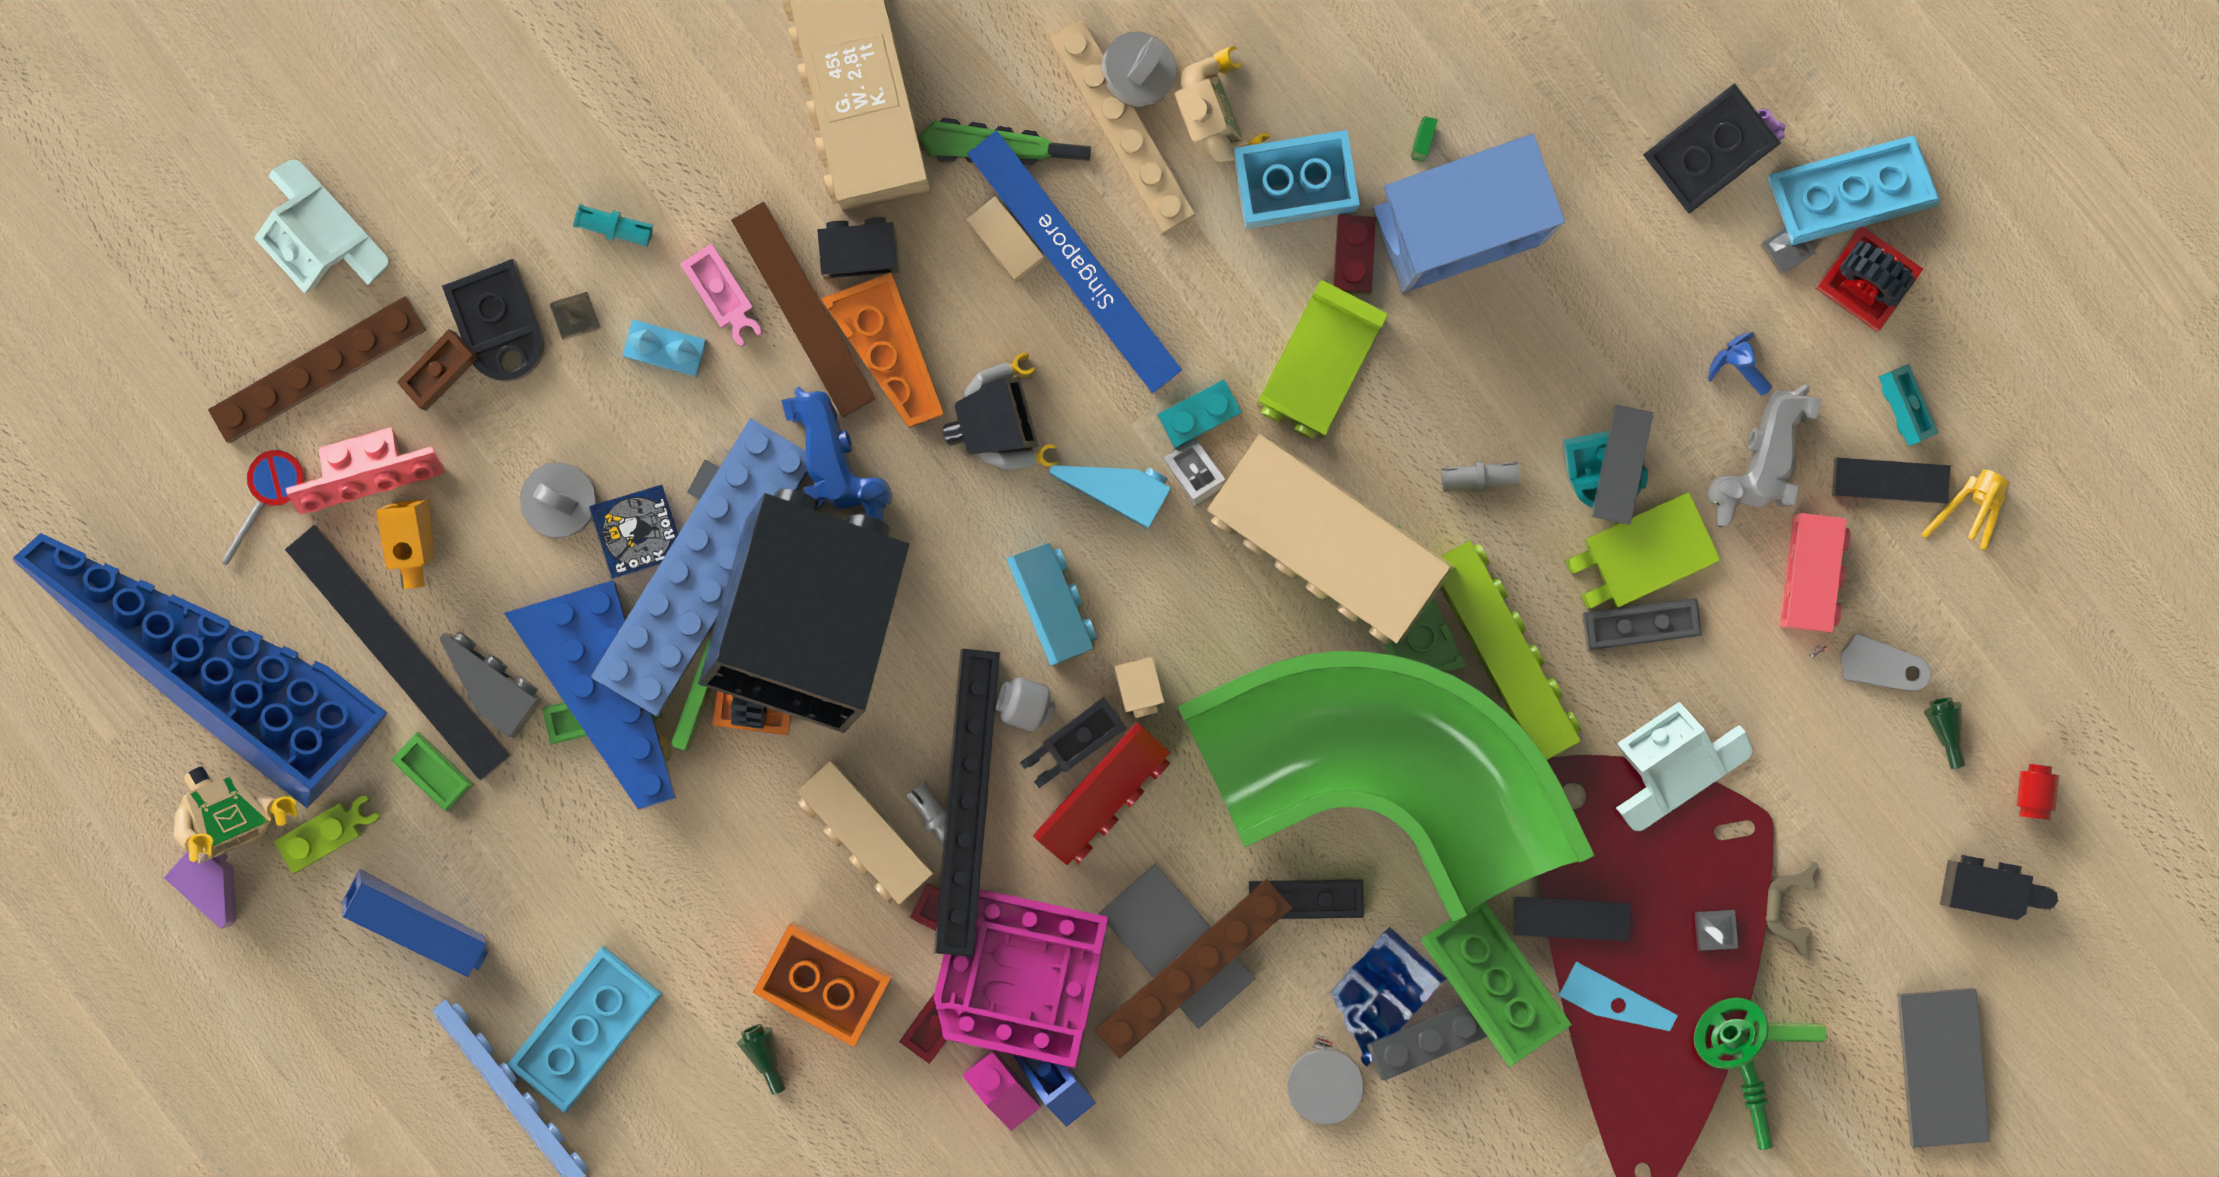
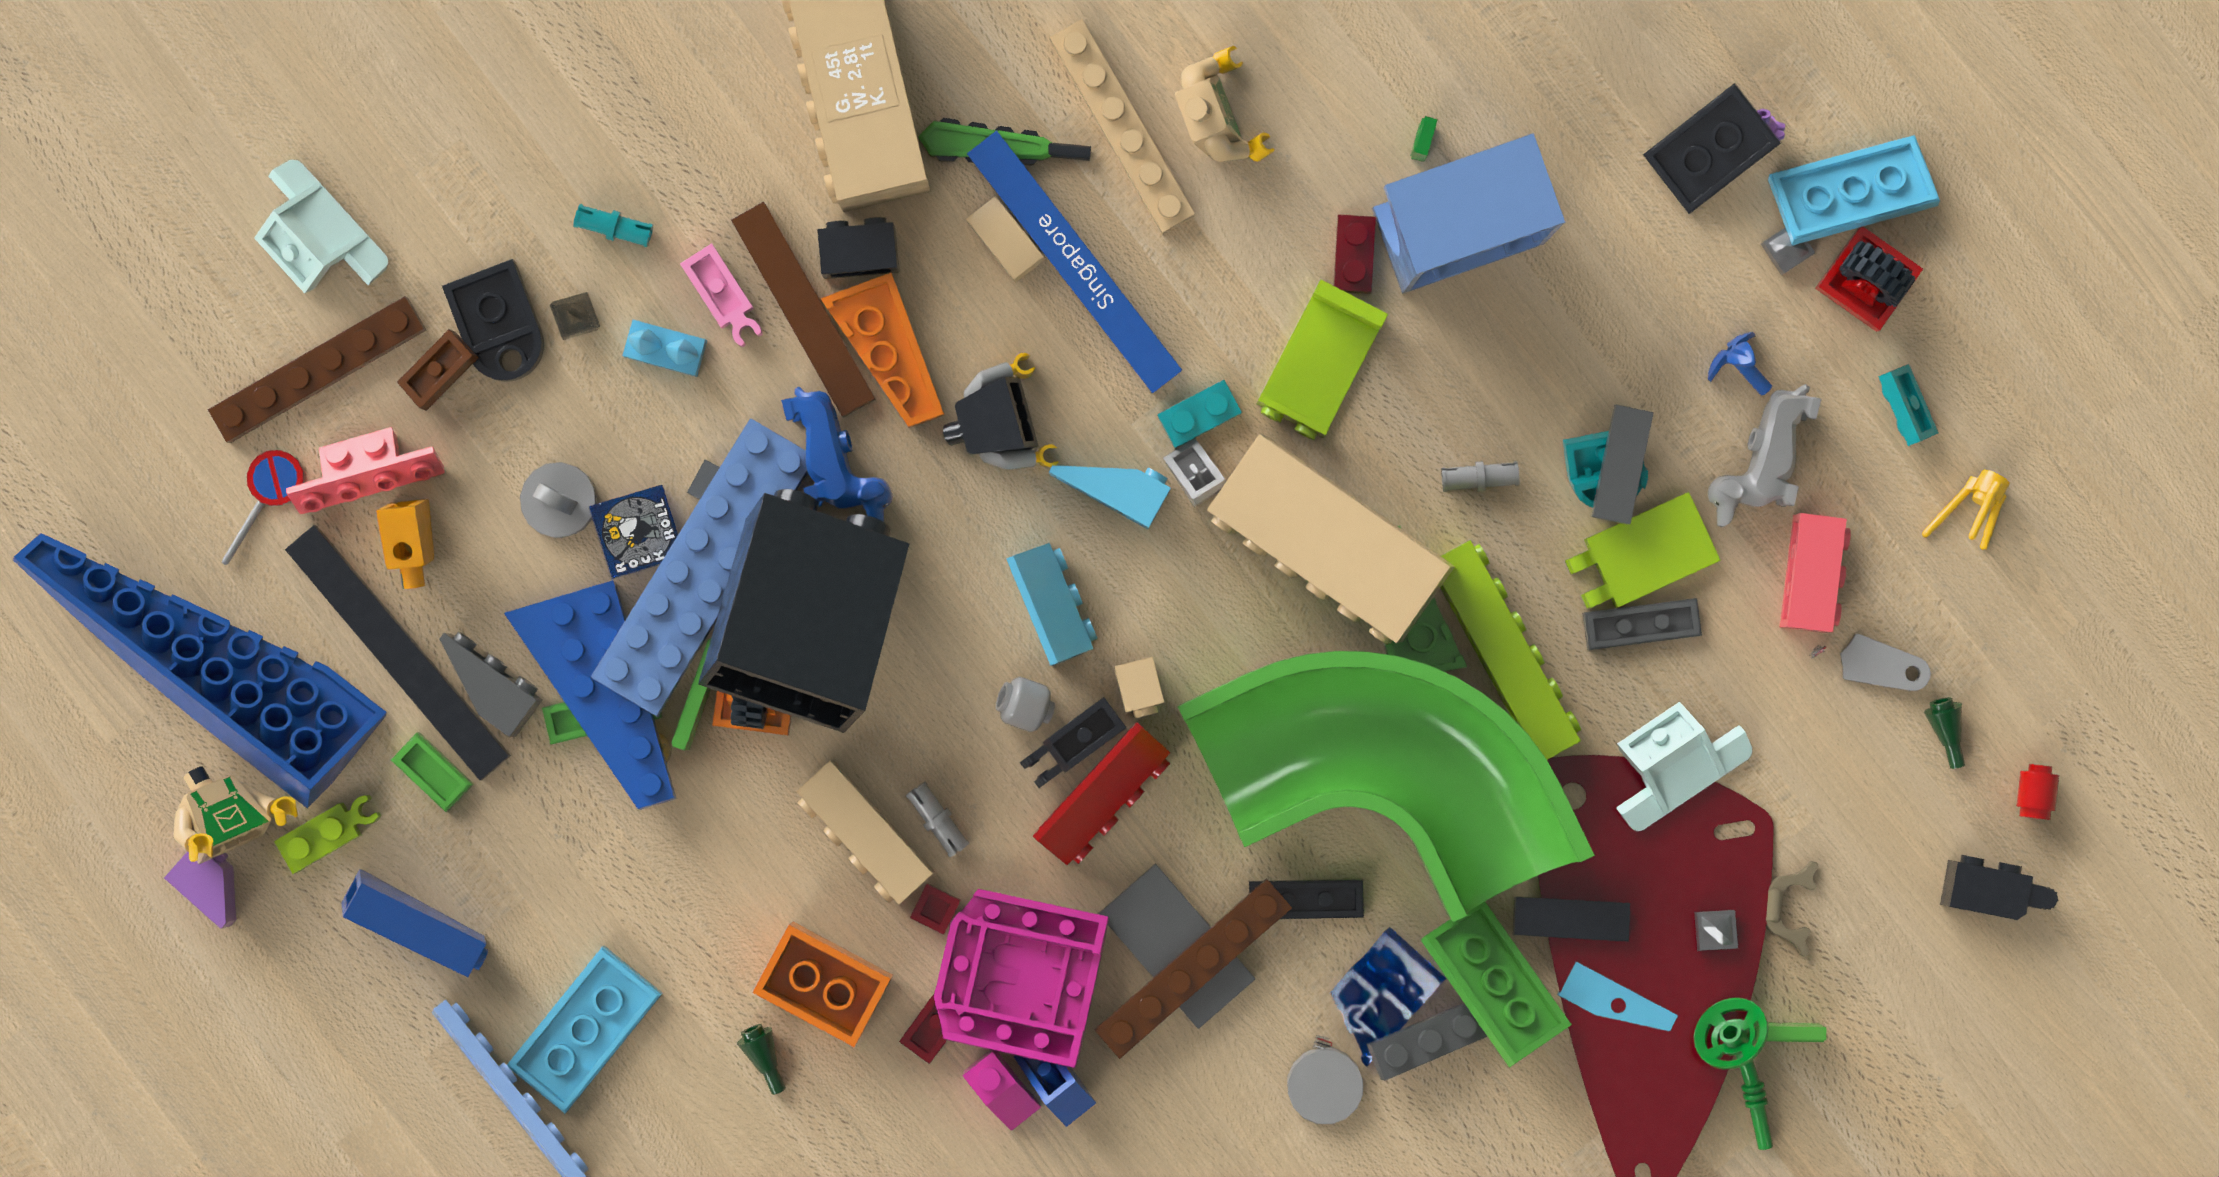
black tile [934,648,1000,957] -> none
light grey tile [1101,31,1177,107] -> none
medium azure slope [1234,130,1360,230] -> none
black tile [1832,457,1951,504] -> none
dark grey tile [1897,988,1990,1148] -> none

